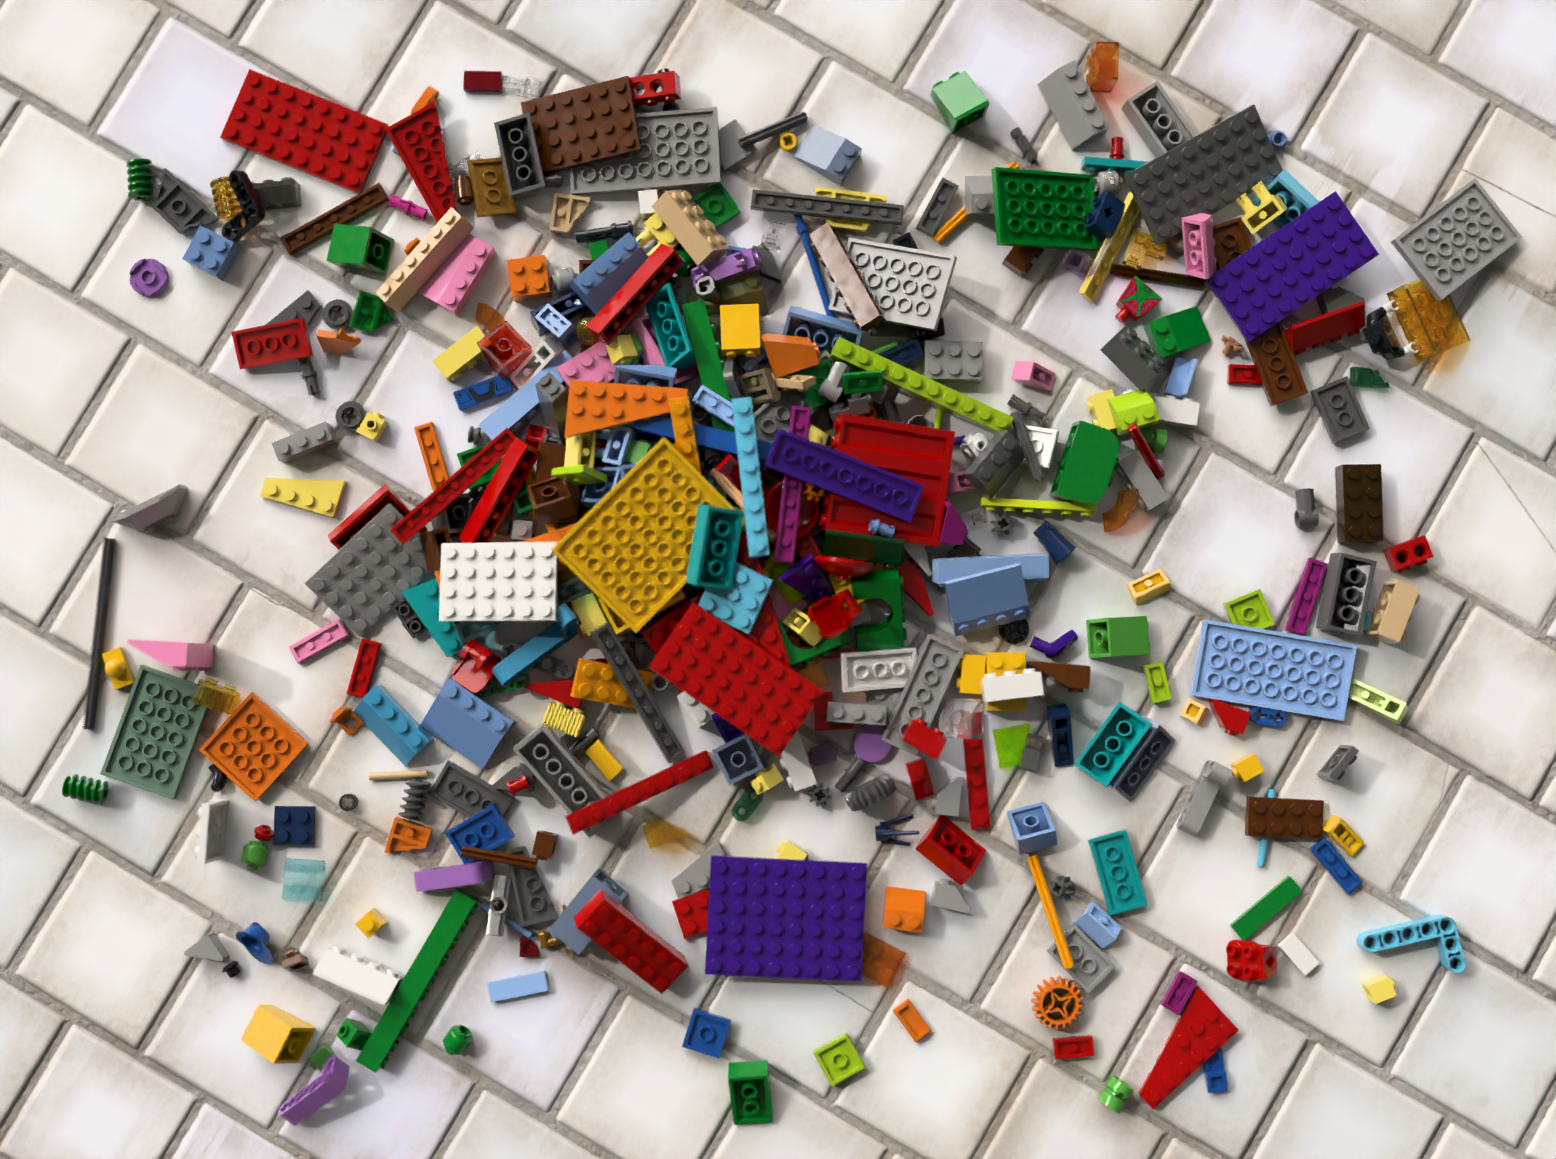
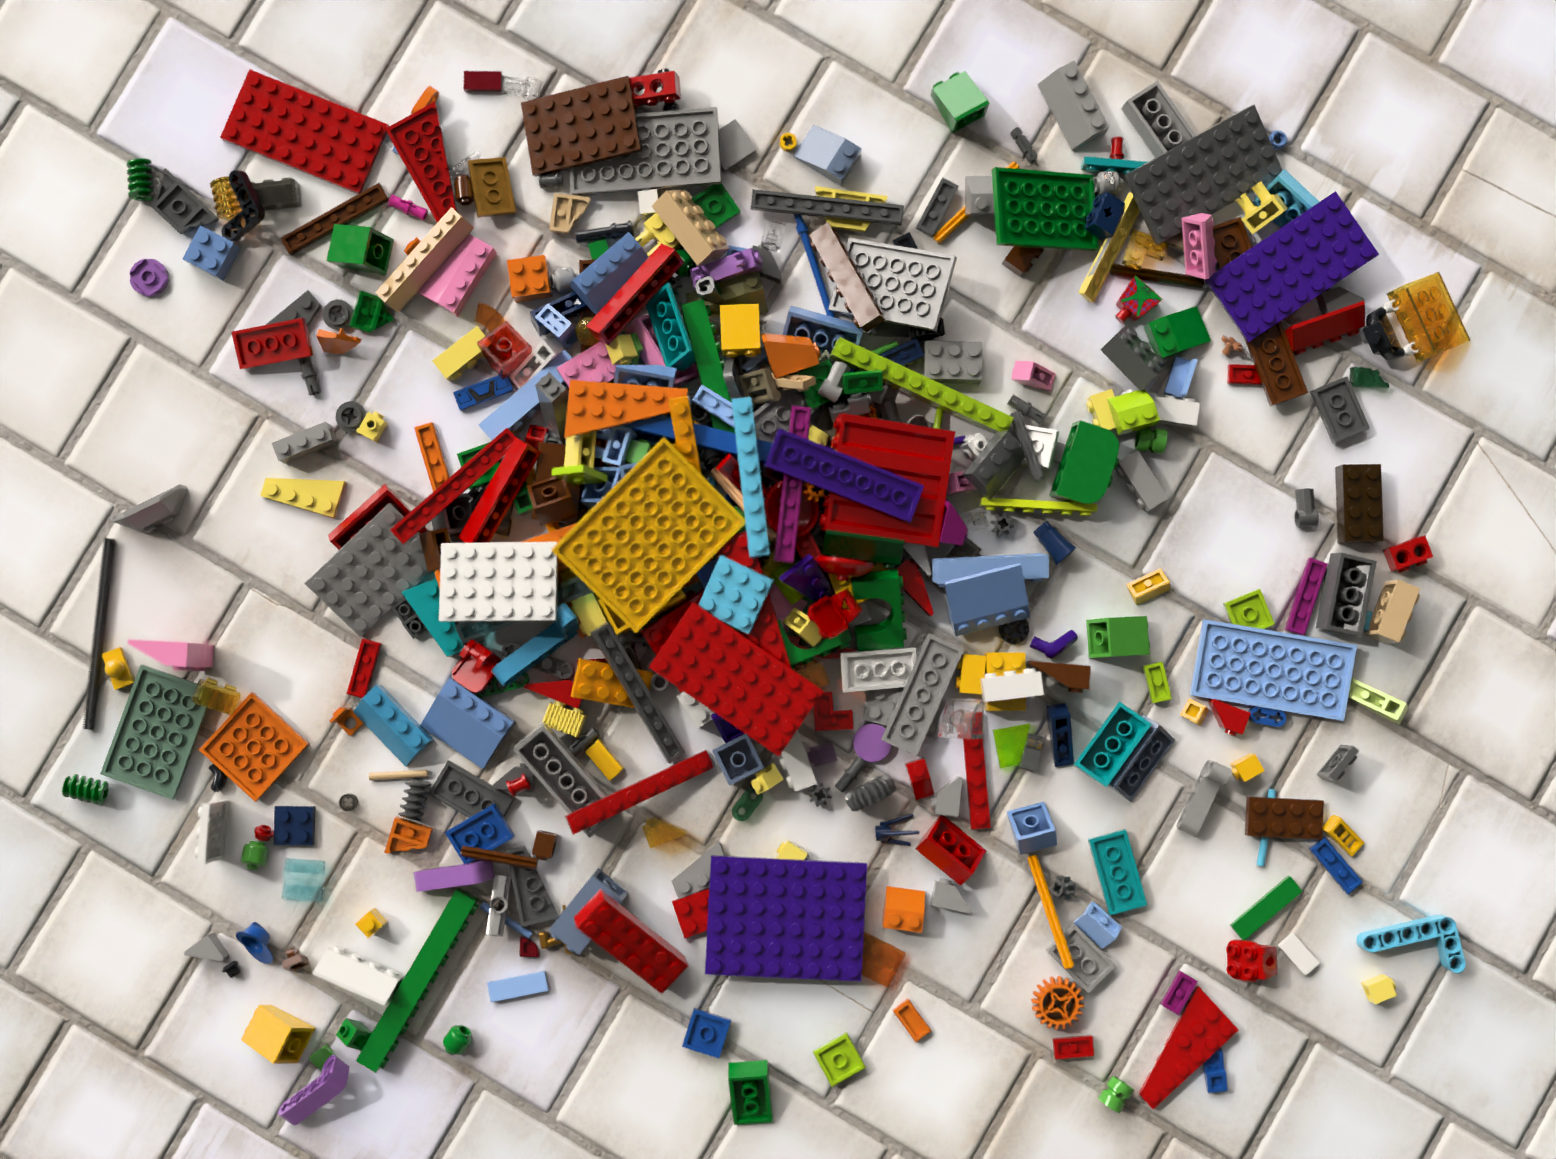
bright pink tile [289,619,350,664] -> none
dark grey bush [468,426,481,444] -> none
dark grey slope [494,112,546,201] -> none
light grey brick [511,520,536,541] -> none
teal slope [686,504,744,590] -> none
dark grey axle [738,111,808,148] -> none
light grey brick [826,701,887,726] -> none
medium blue pin [868,519,895,538] -> none
red slope [900,718,947,760] -> none
brick [1062,248,1094,278] -> none
clear orange brick [1085,41,1119,93] -> none
clear orange tile [1102,489,1139,532] -> none
red axle [1127,424,1165,480] -> none
light grey plate [1391,178,1522,302] -> none

